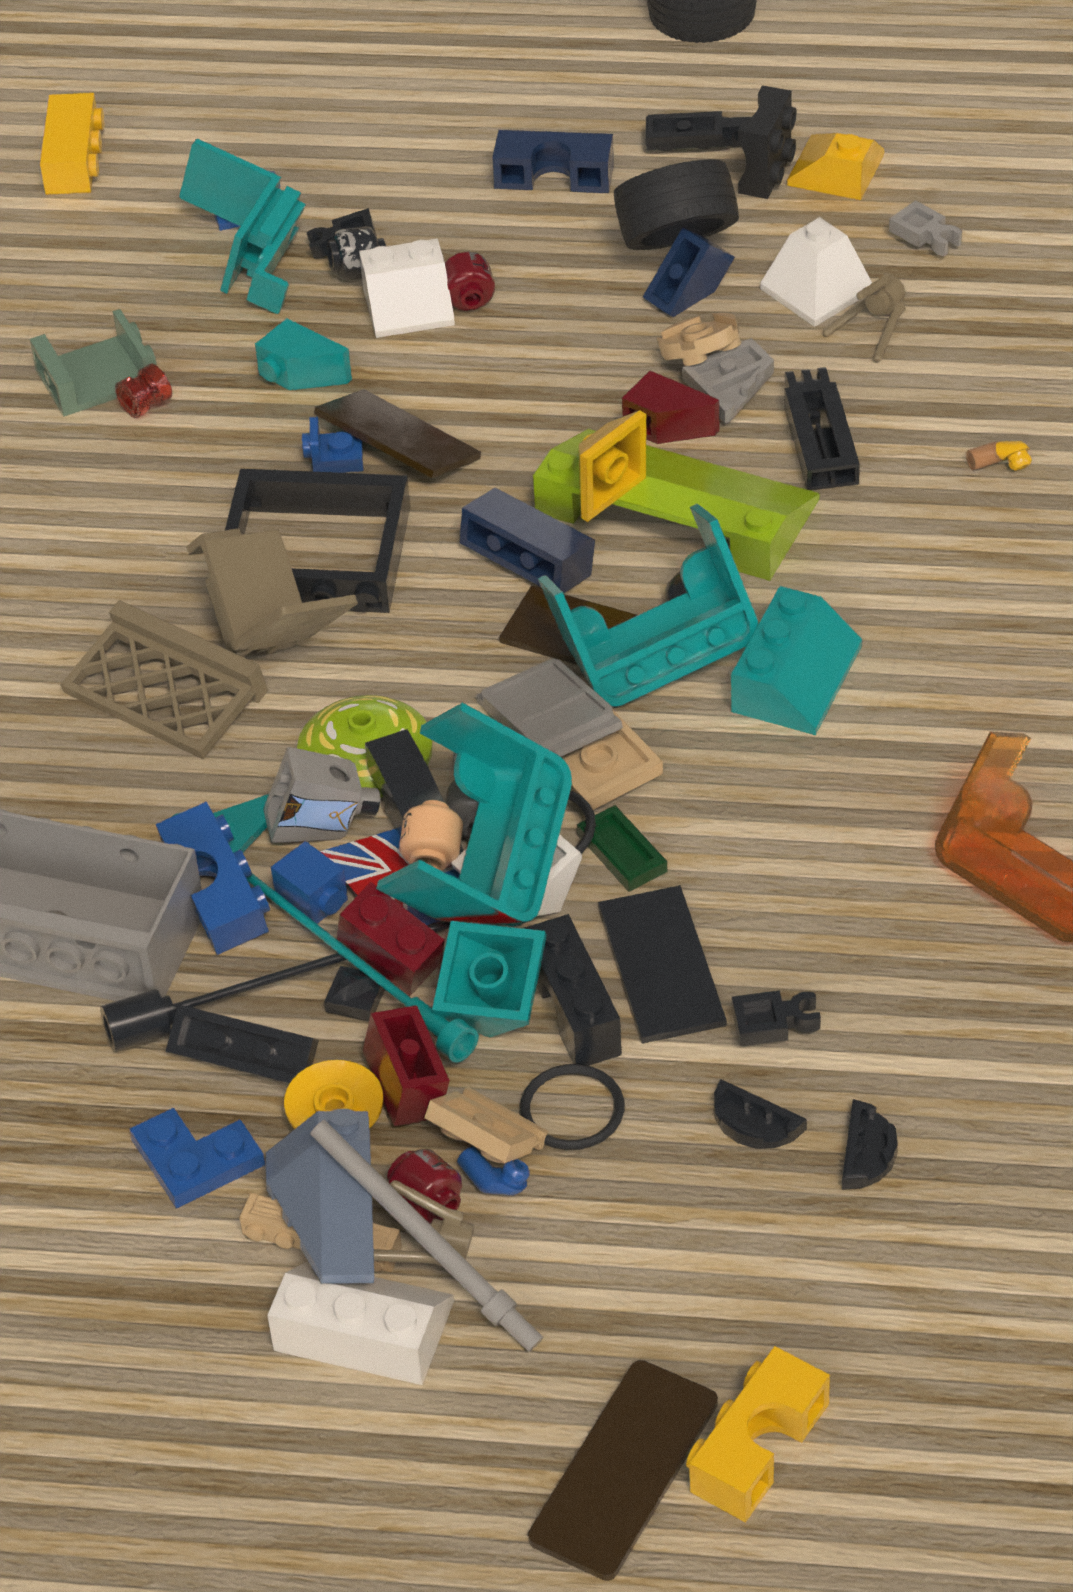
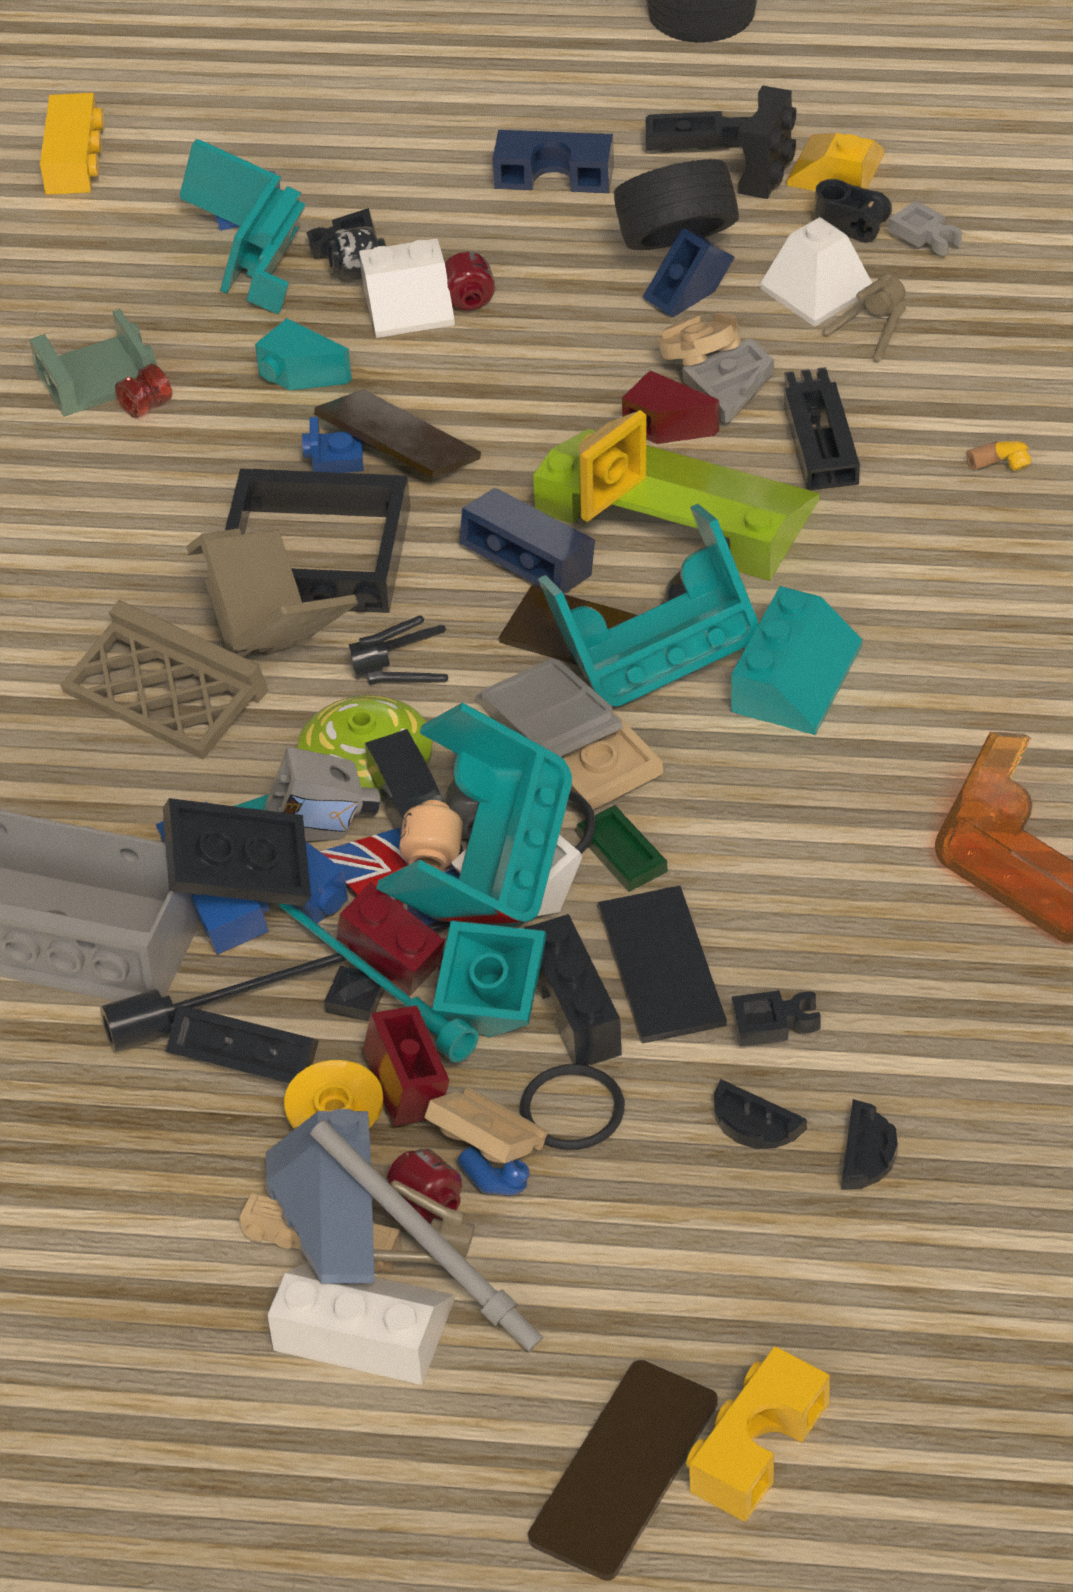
blue plate [130,1108,265,1209] -> none
none -> black plate [163,798,311,906]
none -> black plant [349,616,448,685]
none -> black piece [813,179,892,242]

